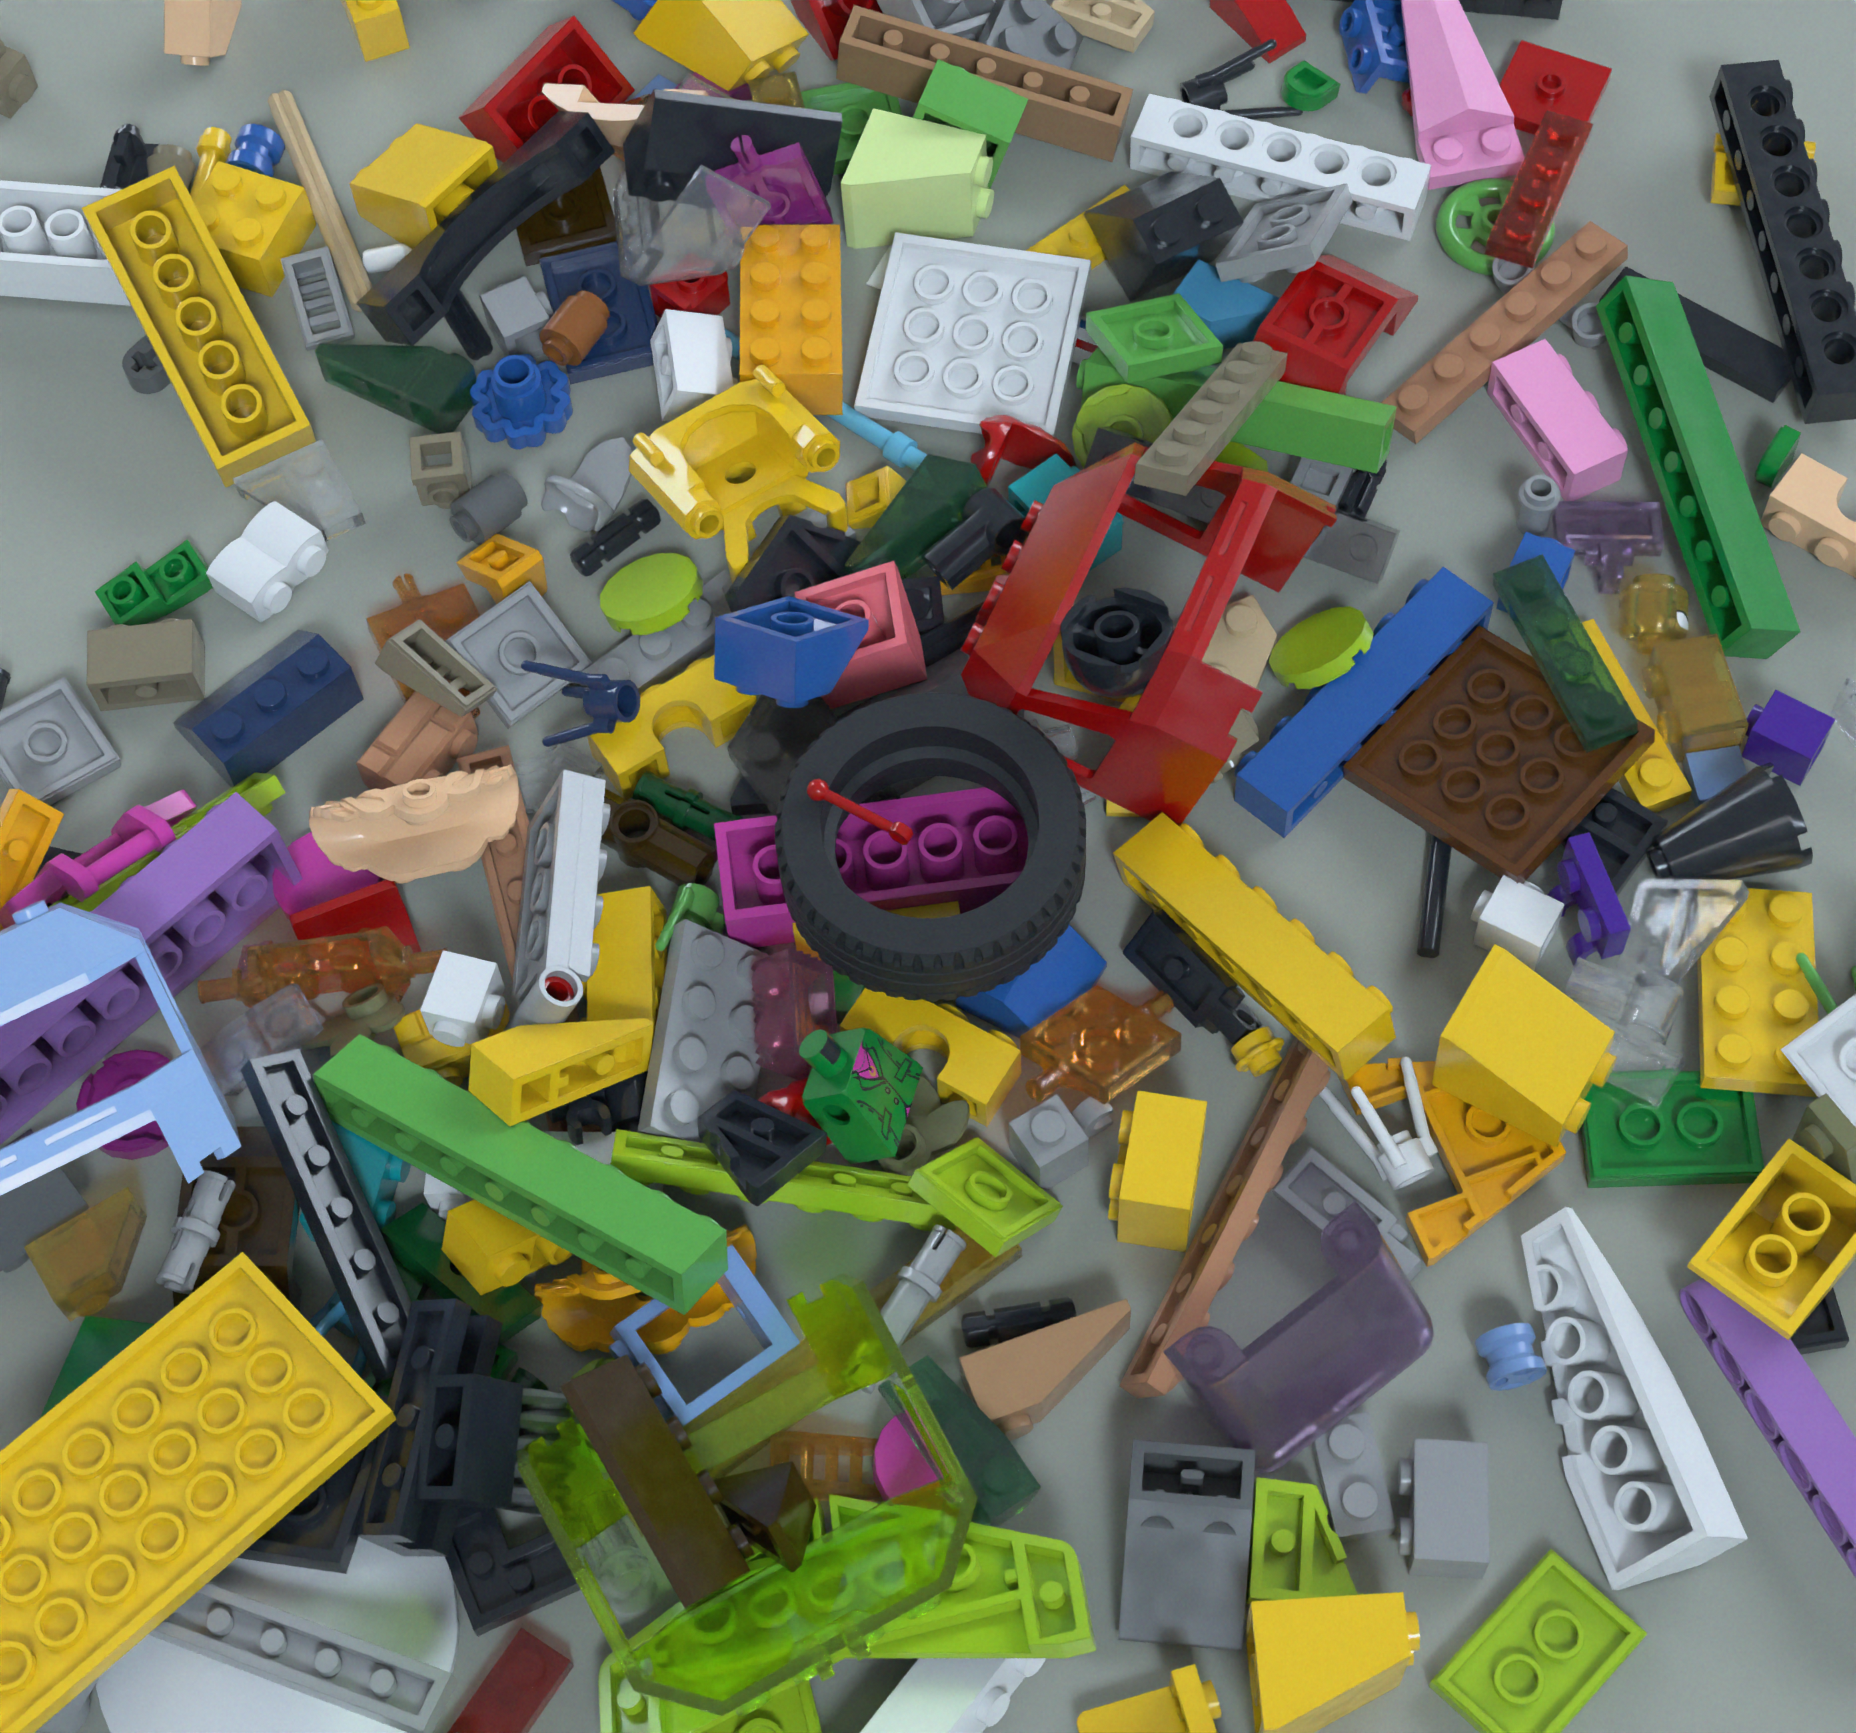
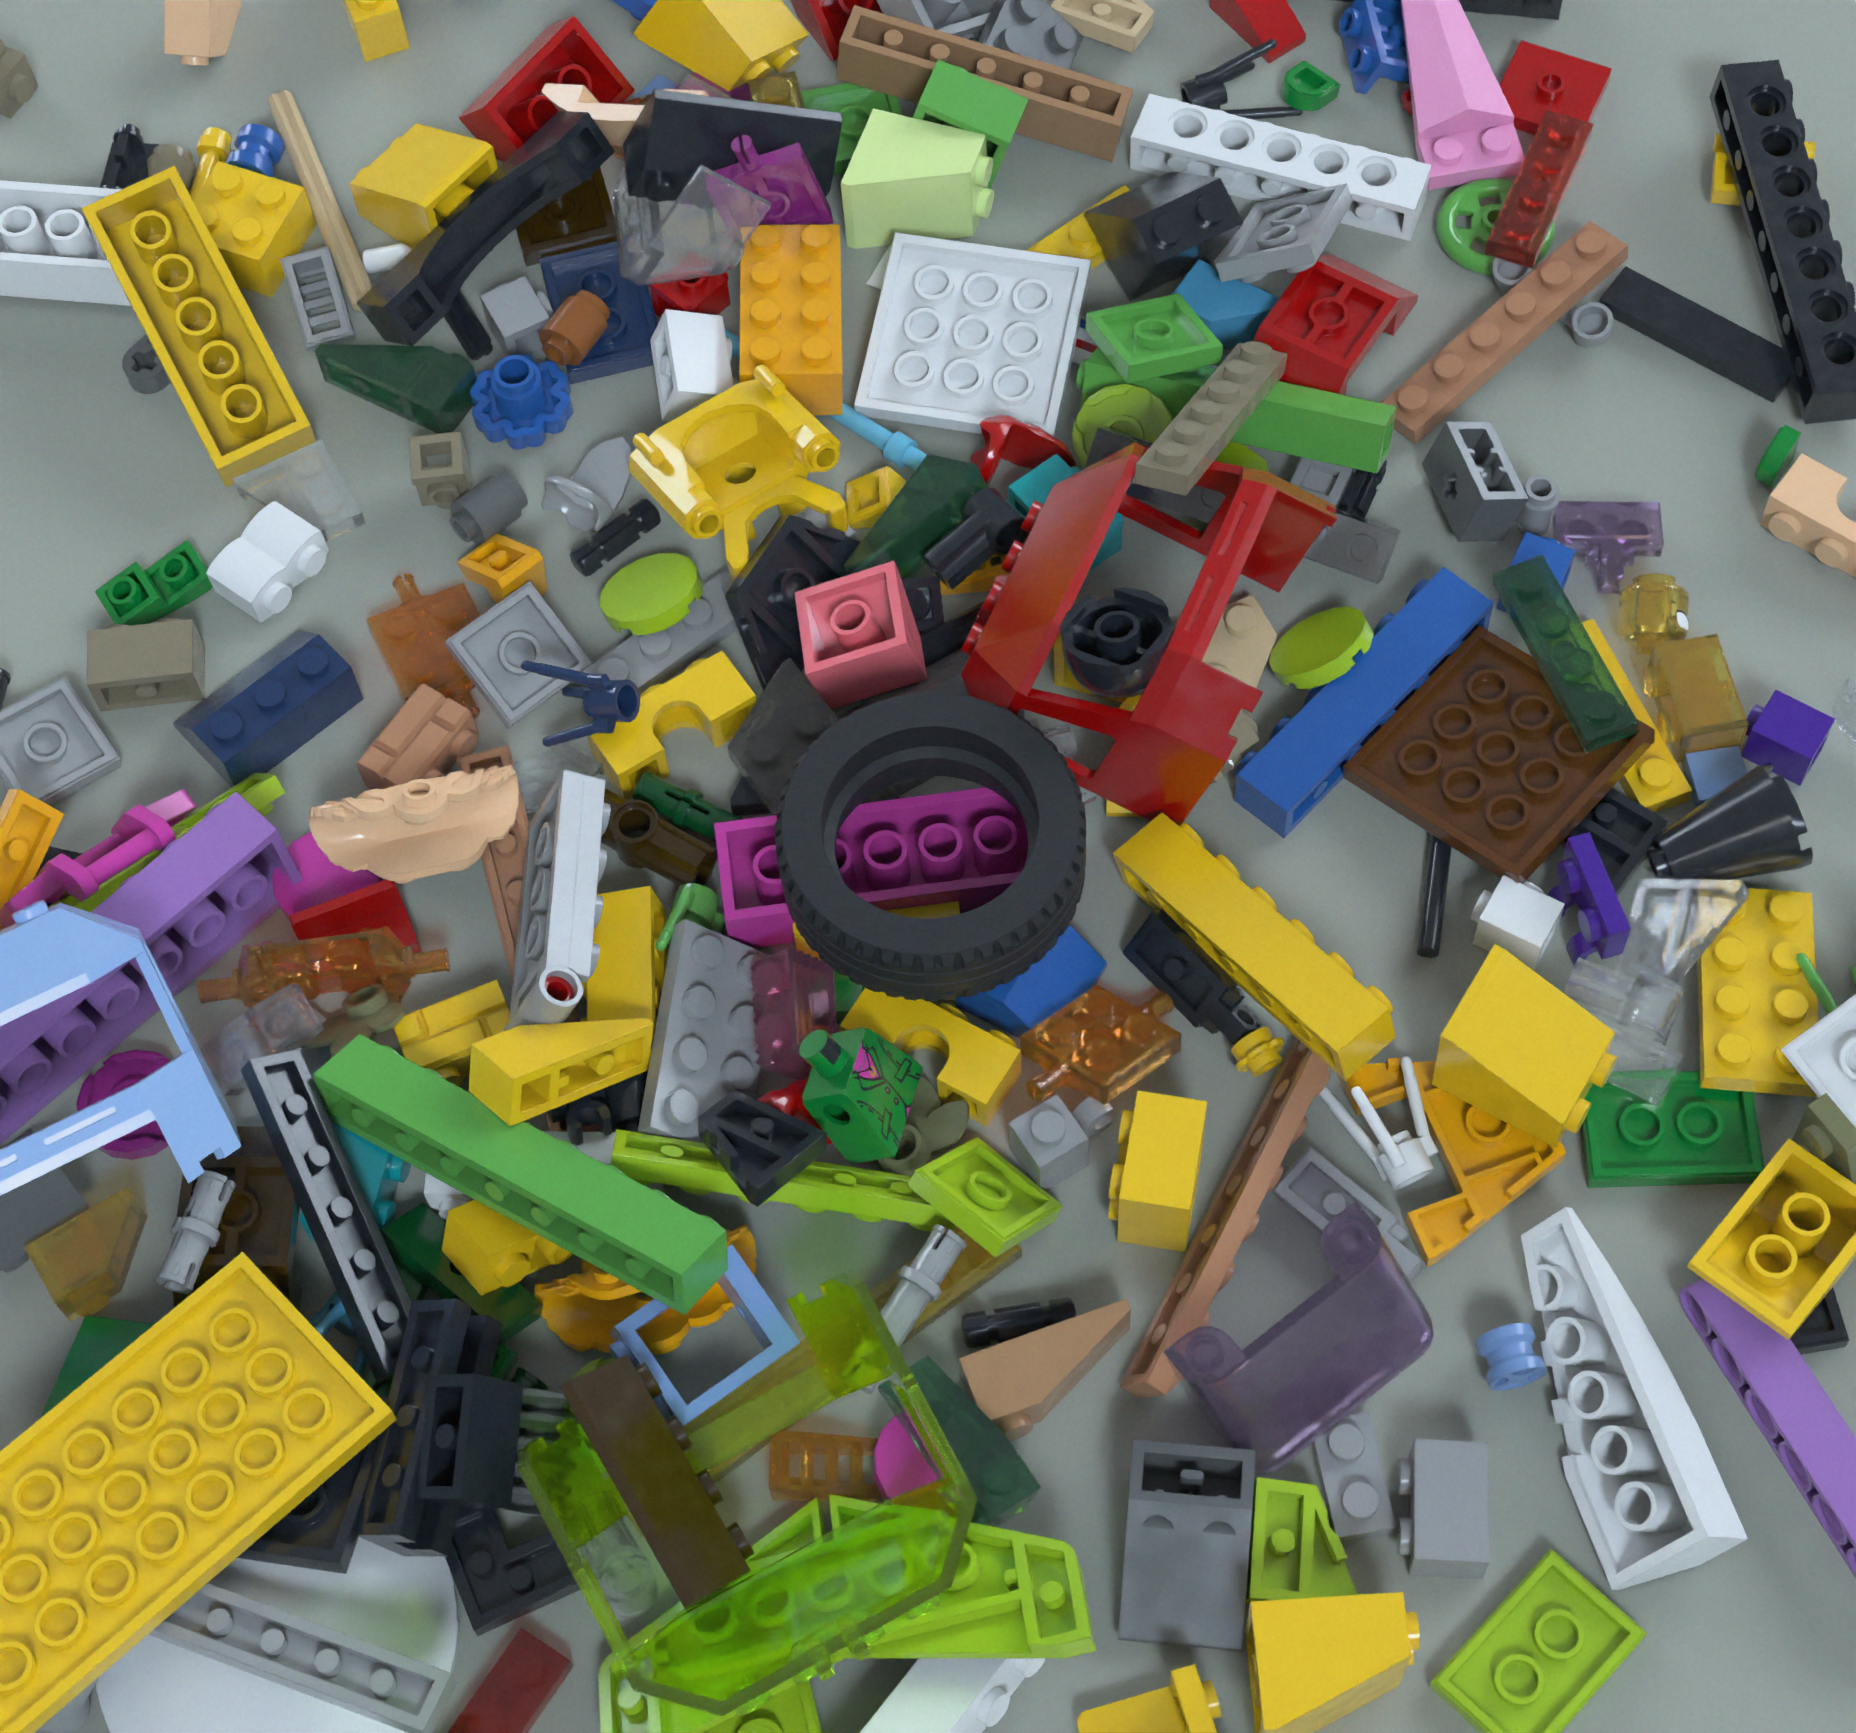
dark tan slope [375,619,497,717] -> none
white brick [420,950,505,1047] -> none
dark brown slope [713,1461,816,1573] -> none
blue slope [714,596,869,708] -> none
red hinge [807,779,914,845] -> none
bright pink brick [1487,338,1628,504] -> none
green brick [1596,276,1801,659] -> none
none -> dark grey brick [1421,421,1529,542]

